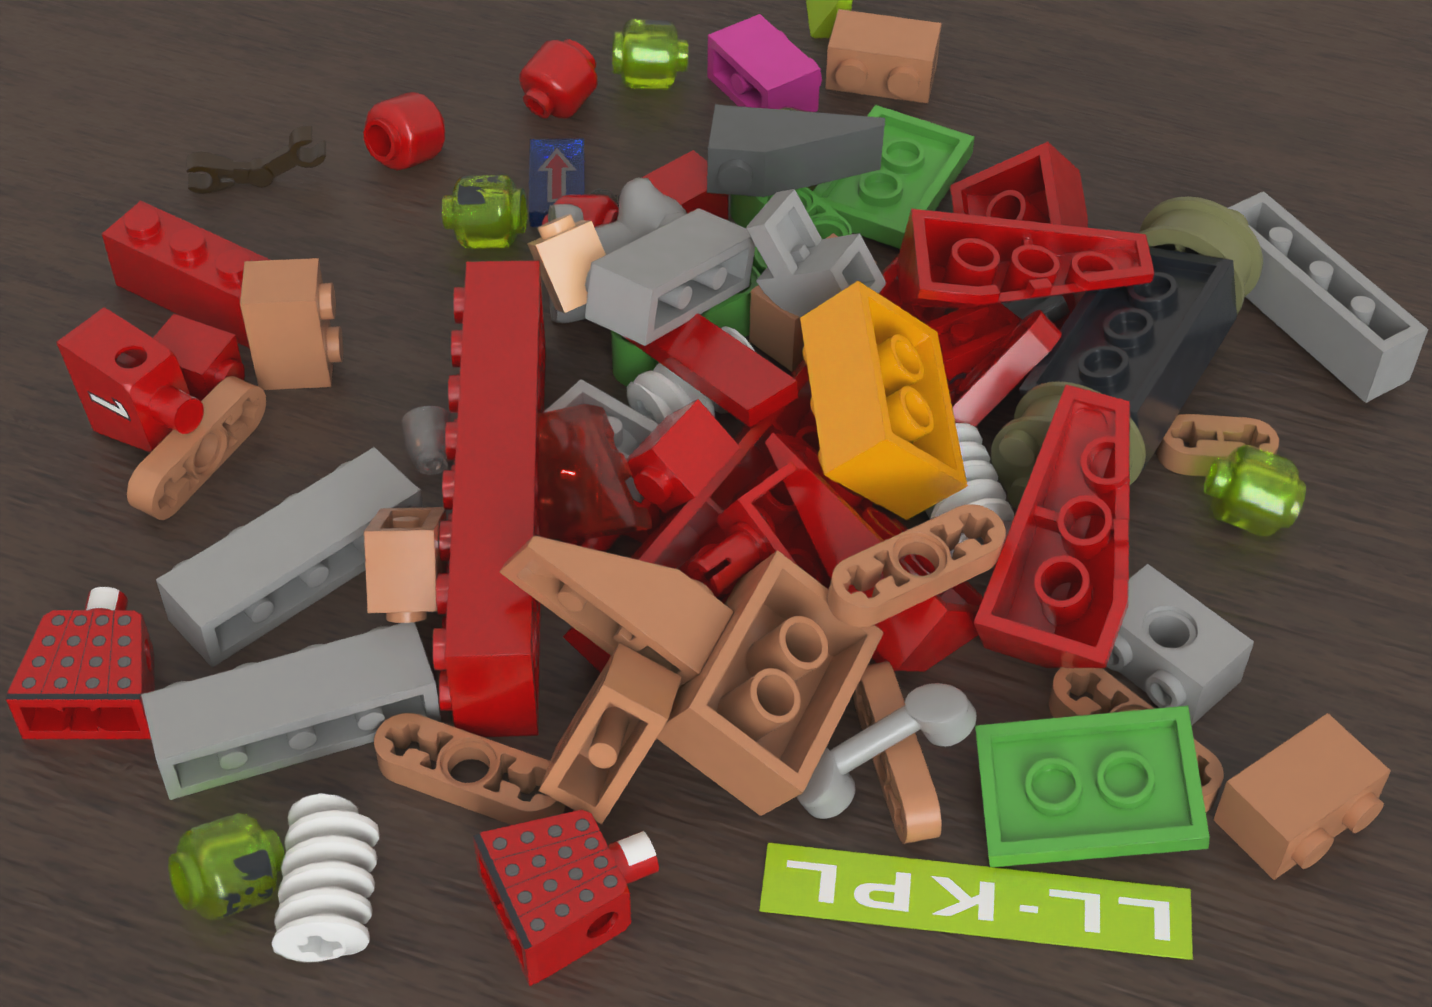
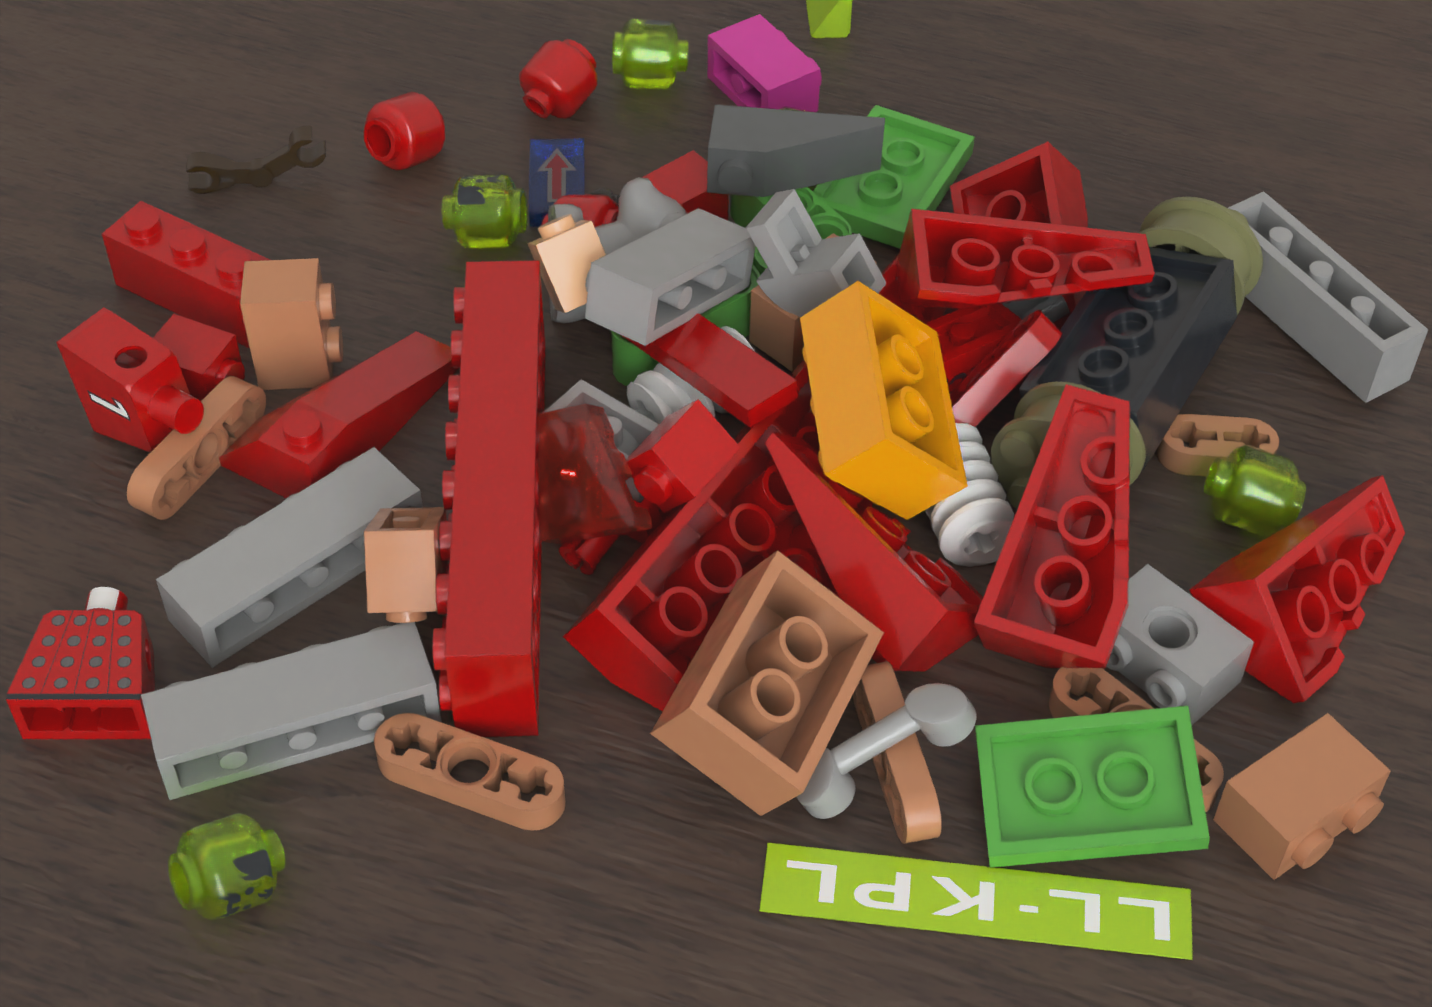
white piece [272,793,380,962] -> none
clear hose [402,406,452,475] -> none
red torso [473,809,659,986] -> none
nougat slope [500,536,734,689] -> none
nougat brick [539,643,682,825] -> none
red bracket [688,461,797,597] -> none
nougat brick [825,9,942,103] -> none
nougat beam [827,504,1006,627] -> none
none -> red wedge [219,331,459,498]
none -> red wedge [1189,475,1405,703]

